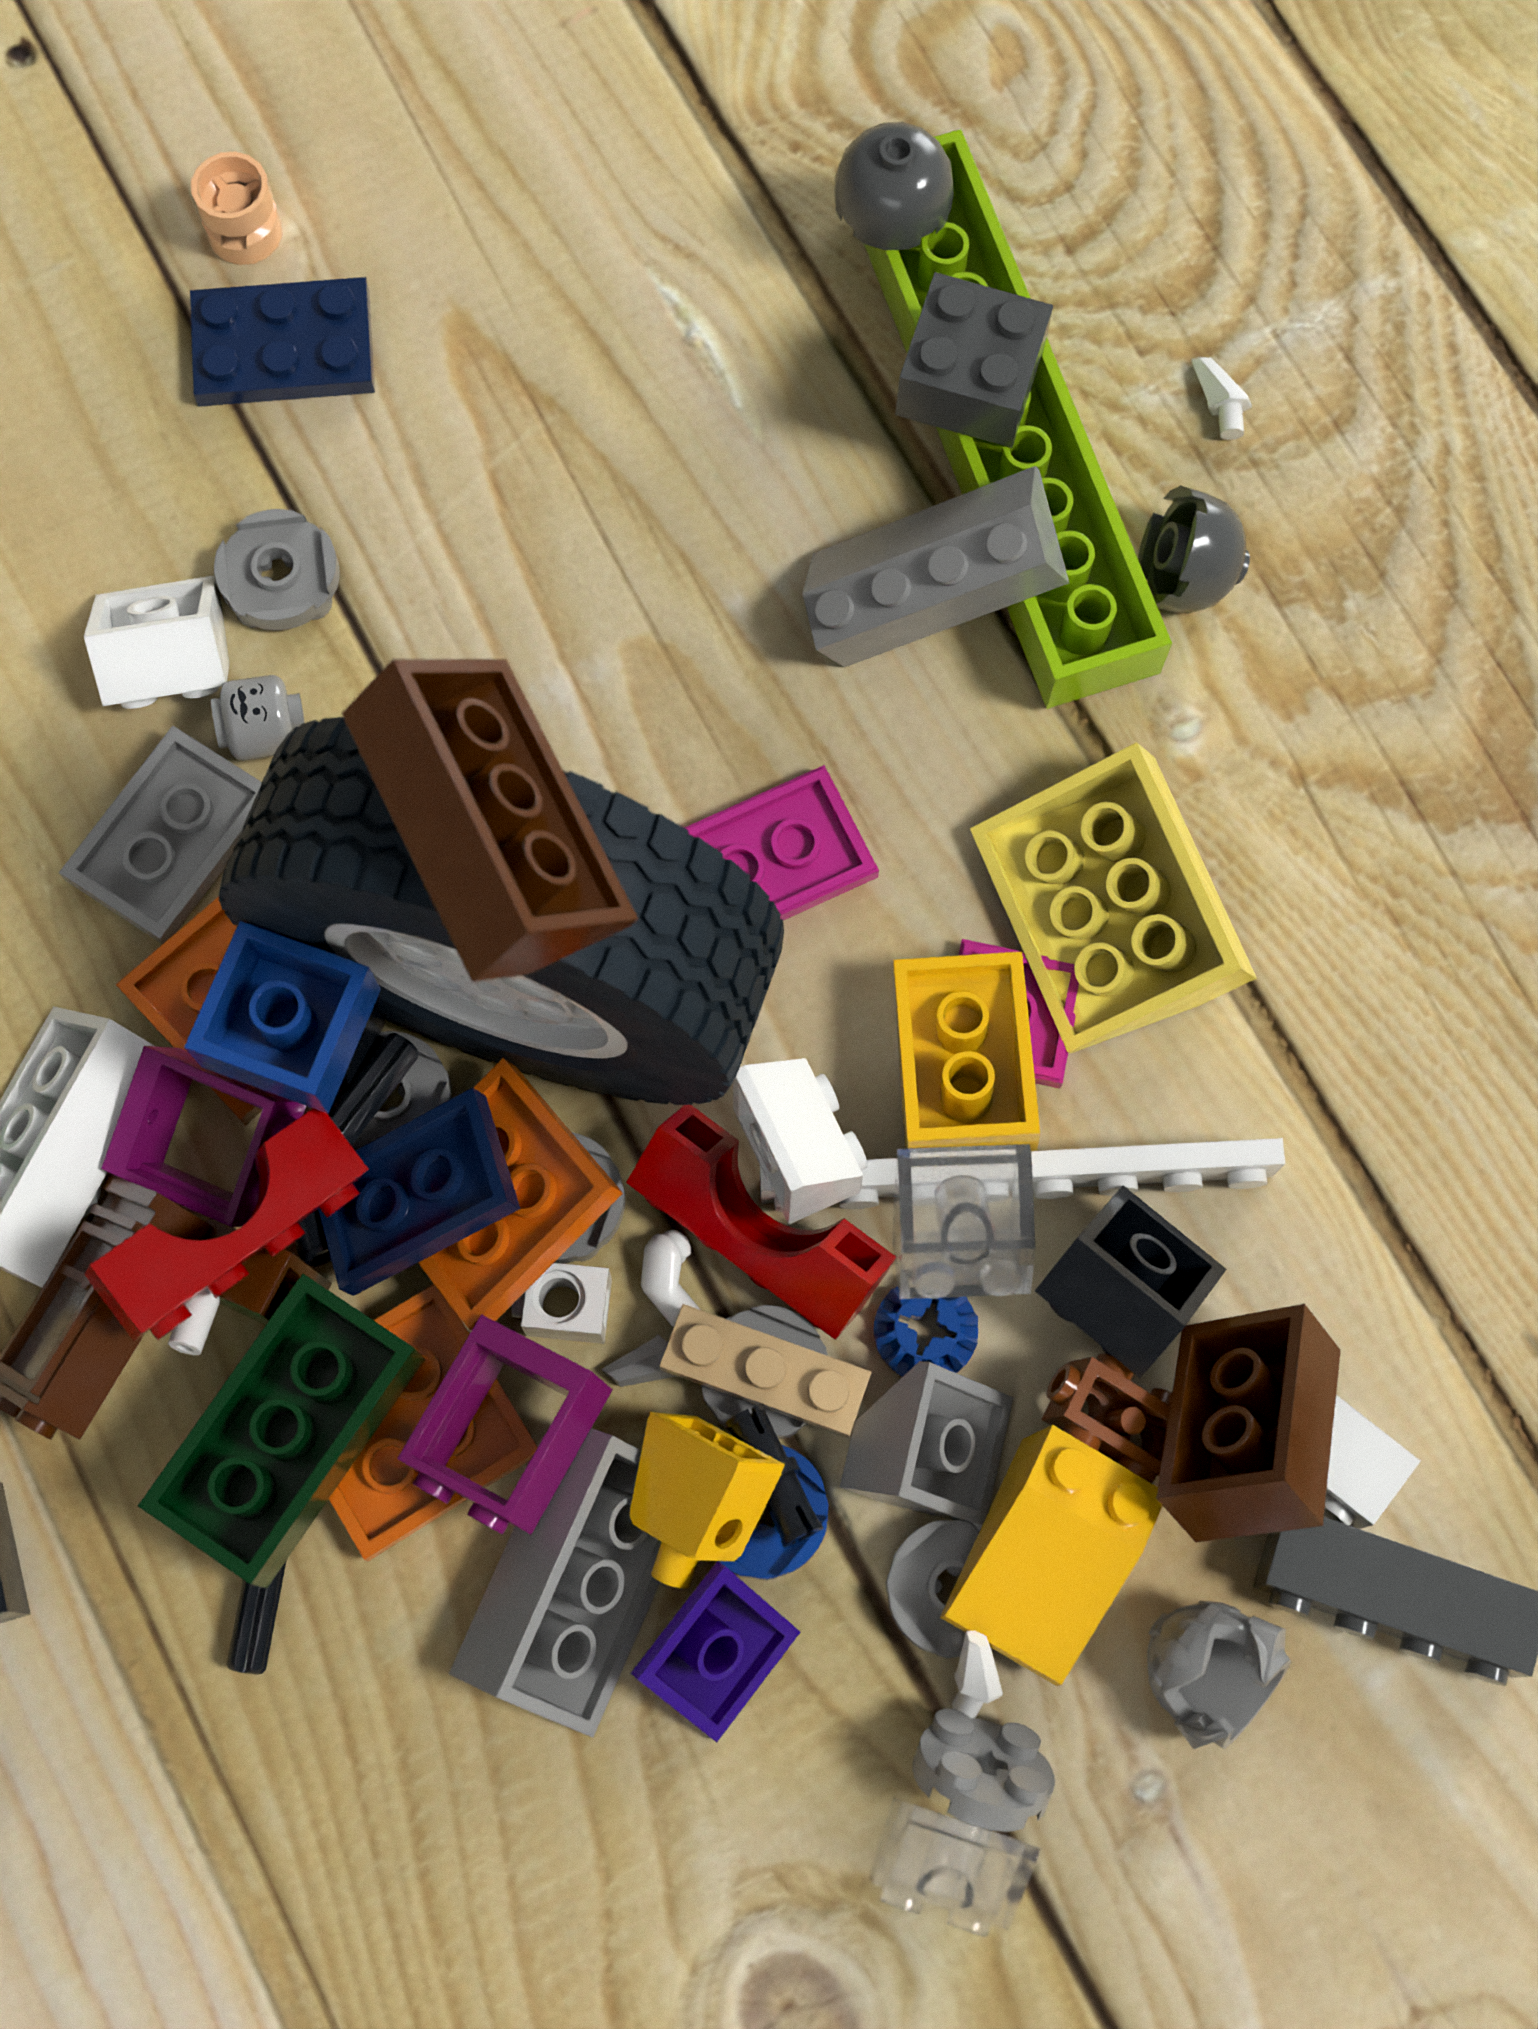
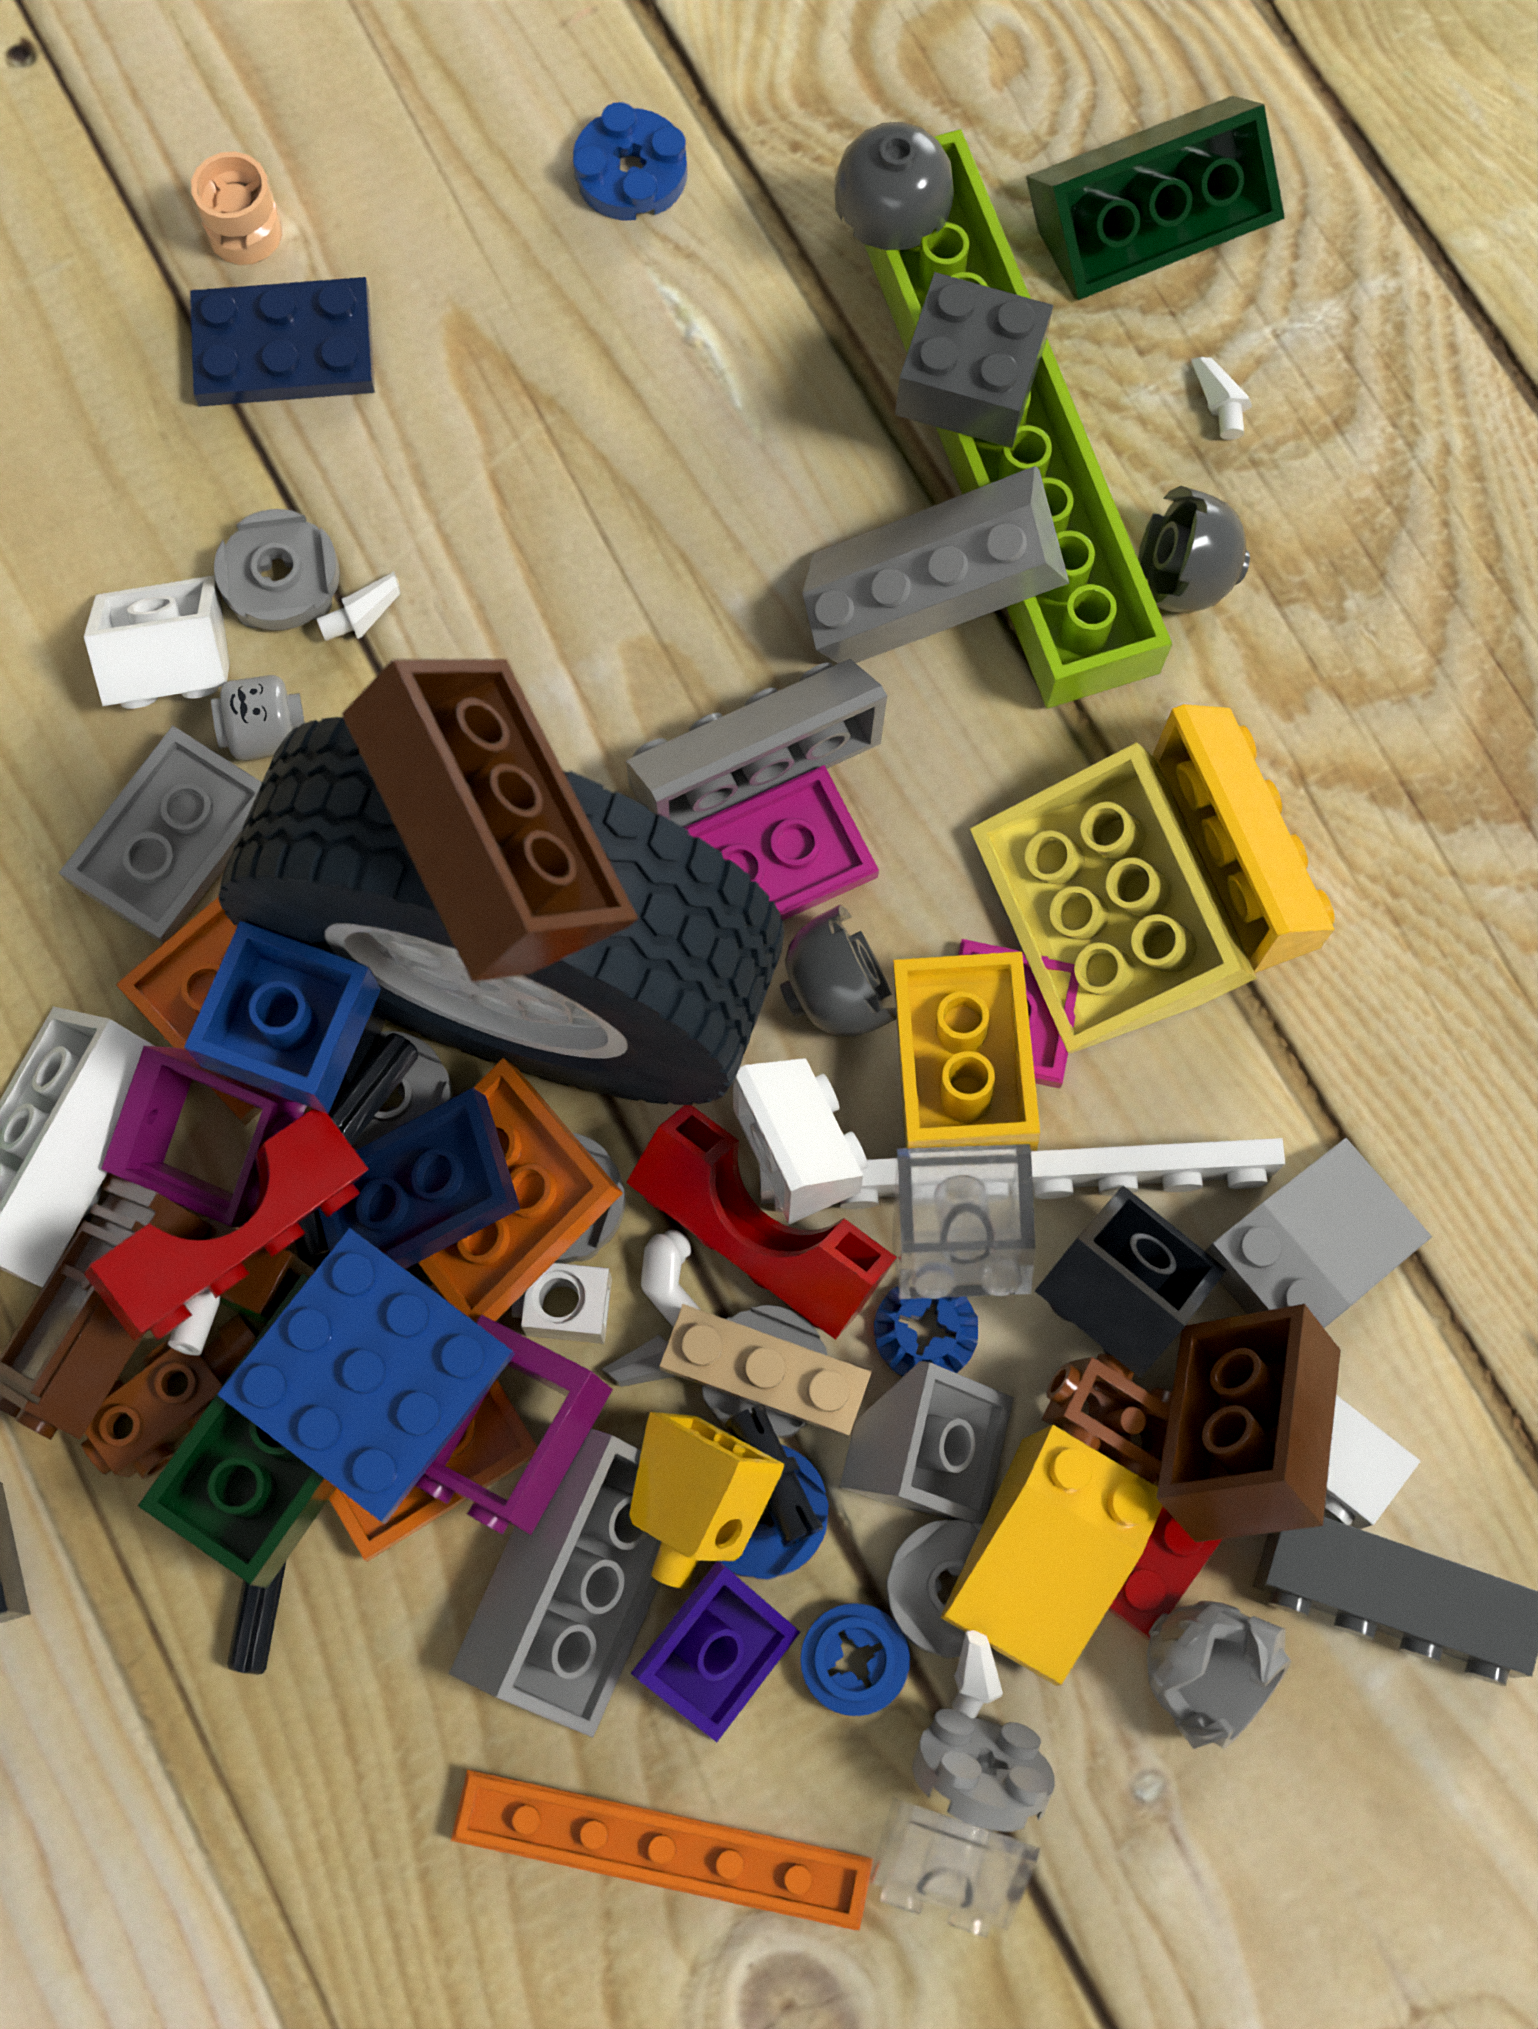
none -> dark orange brick [81,1312,259,1479]
none -> blue plate [217,1228,515,1524]
none -> white bar [316,572,400,641]
none -> orange tile [451,1769,873,1931]
none -> blue plate [573,102,687,221]
none -> light grey slope [626,659,887,828]
none -> dark grey cylinder [780,904,896,1037]
none -> blue gear [800,1604,910,1716]
none -> dark green slope [1026,96,1285,300]
none -> red plate [1108,1506,1222,1640]
none -> yellow slope [1152,704,1335,973]
none -> light grey slope [1205,1138,1432,1328]

